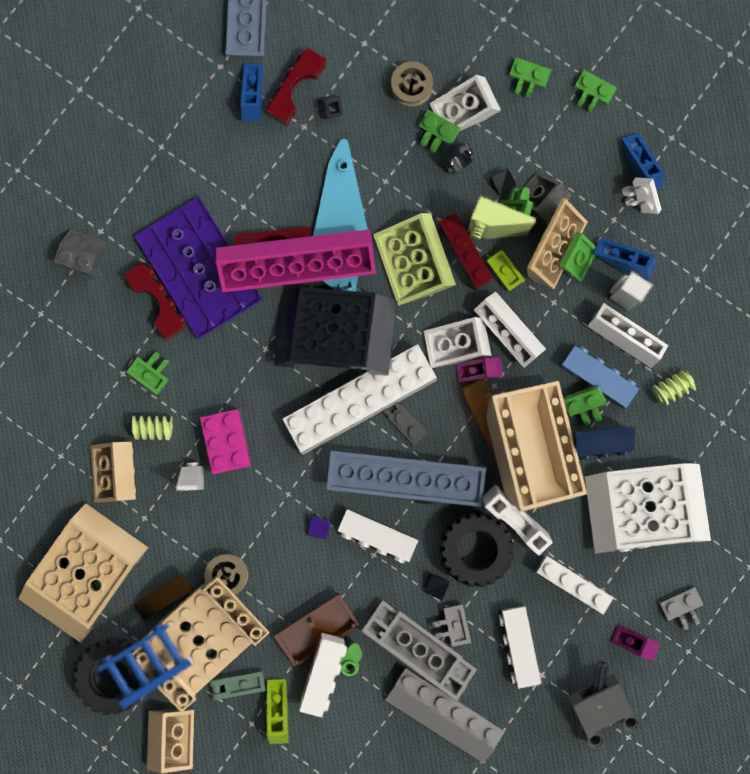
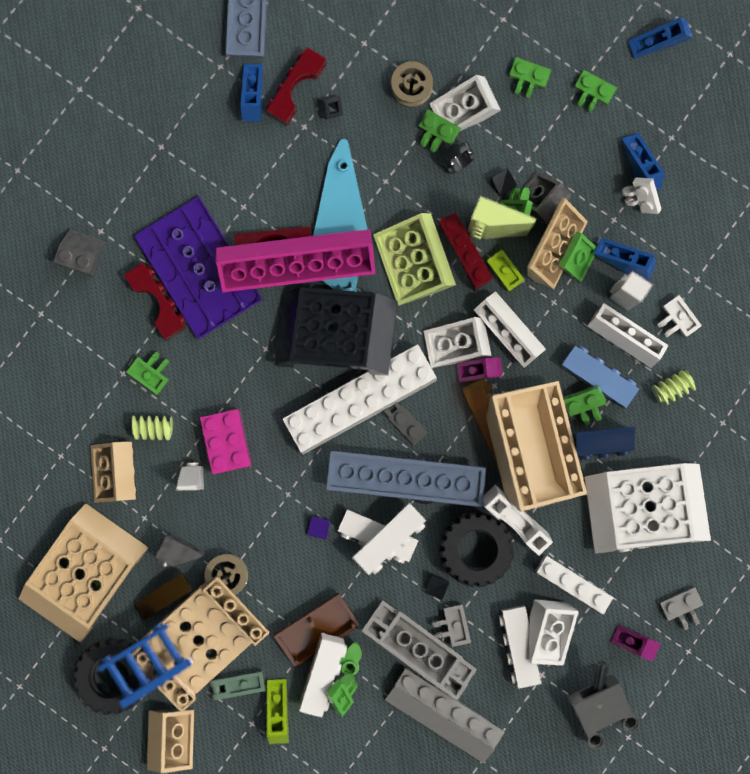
none -> flat silver slope [155,535,206,568]
none -> bright green hinge [326,673,358,717]
none -> white brick [353,503,426,574]
none -> white slope [529,600,579,665]
none -> blue slope [628,17,693,58]
none -> white hinge [657,295,702,338]

